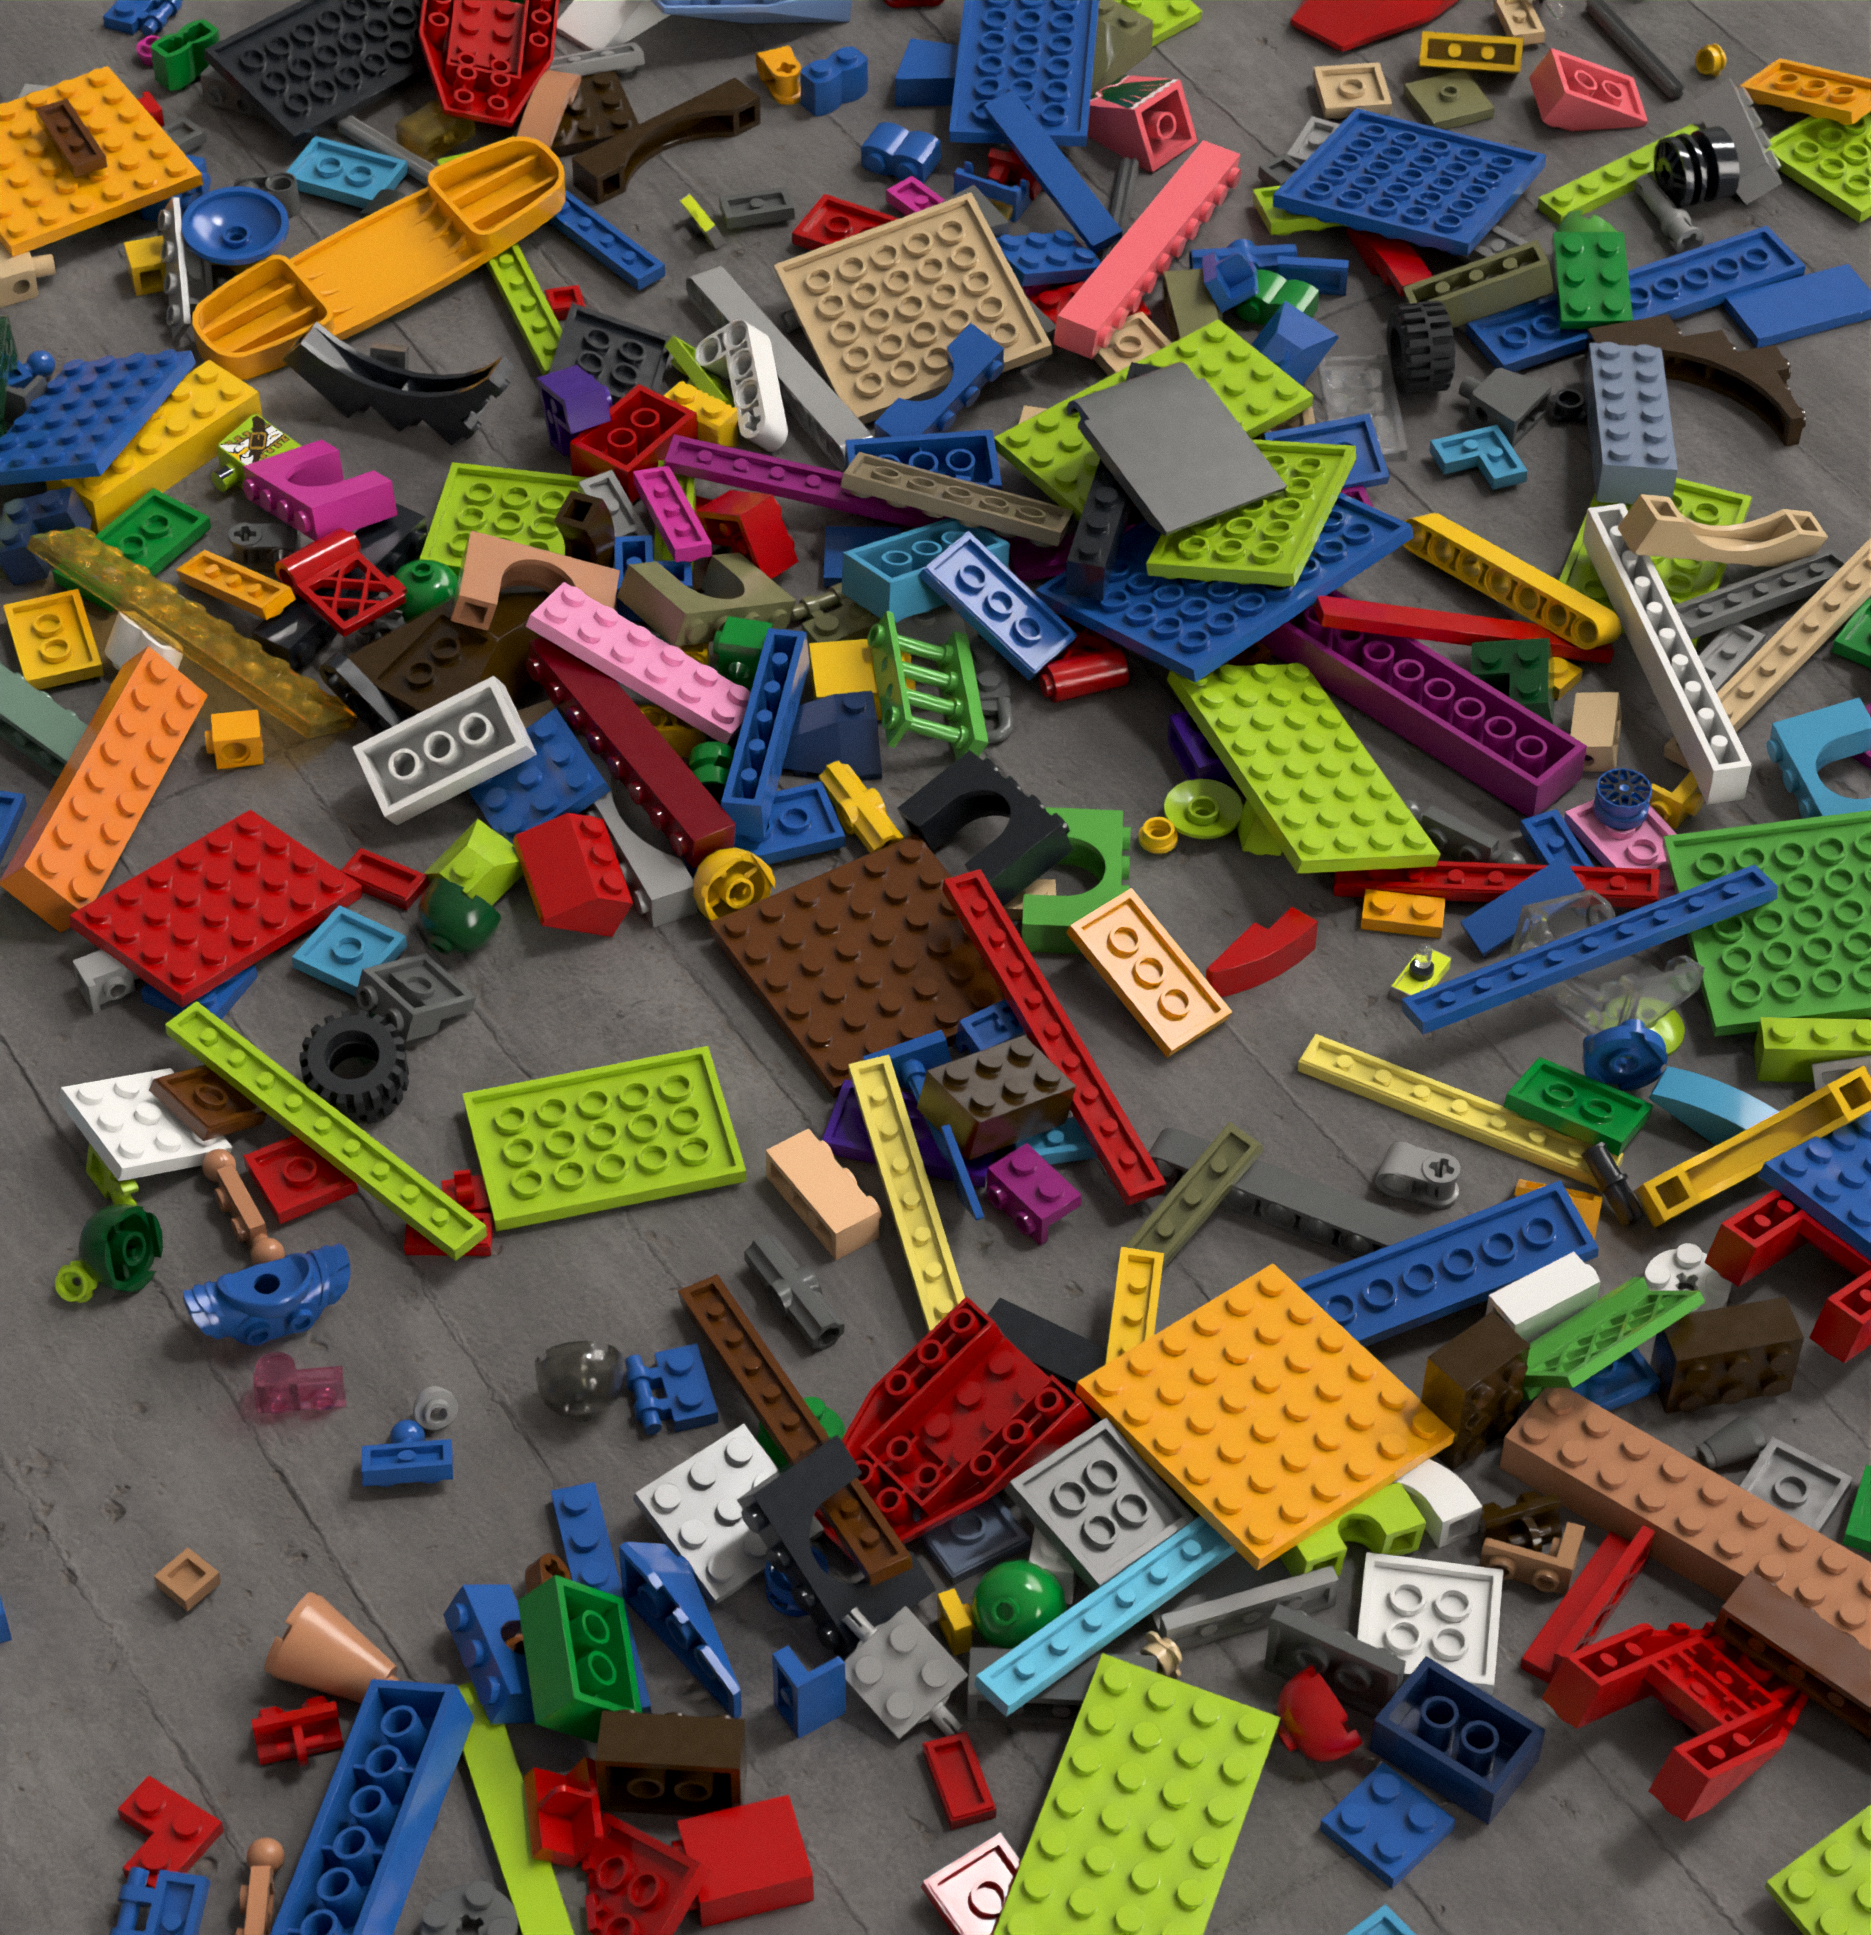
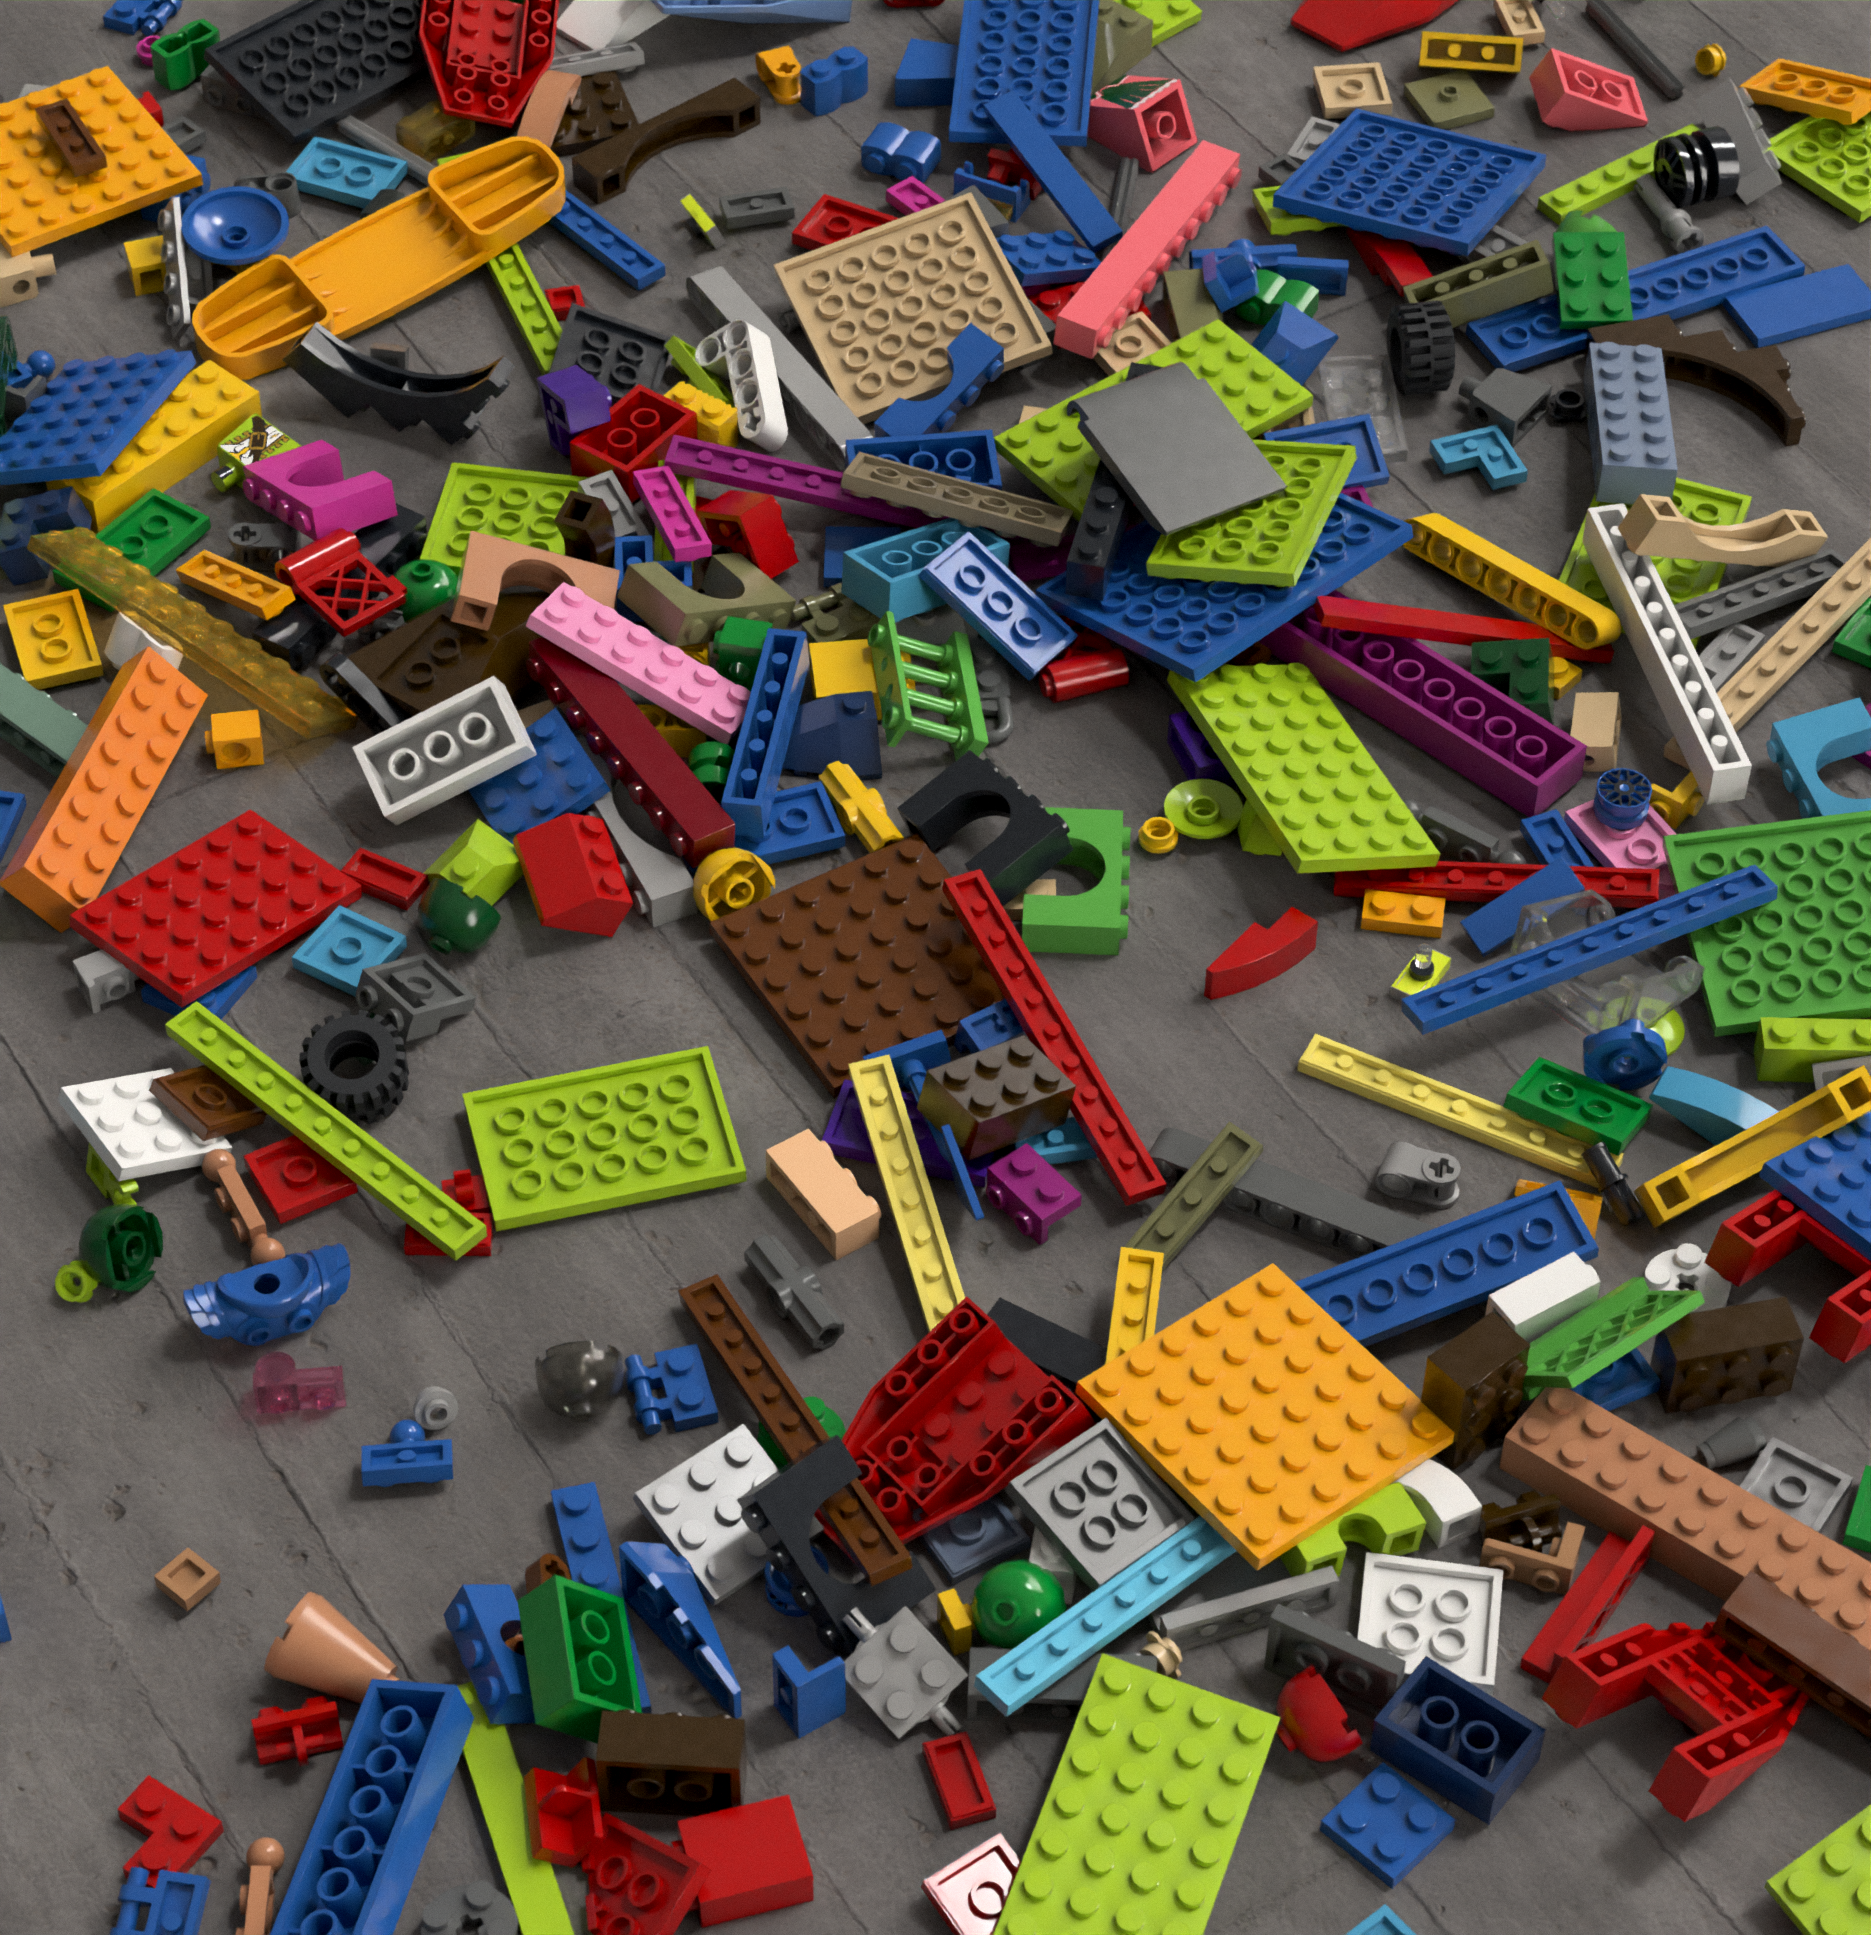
plate [1066,888,1232,1058] -> none

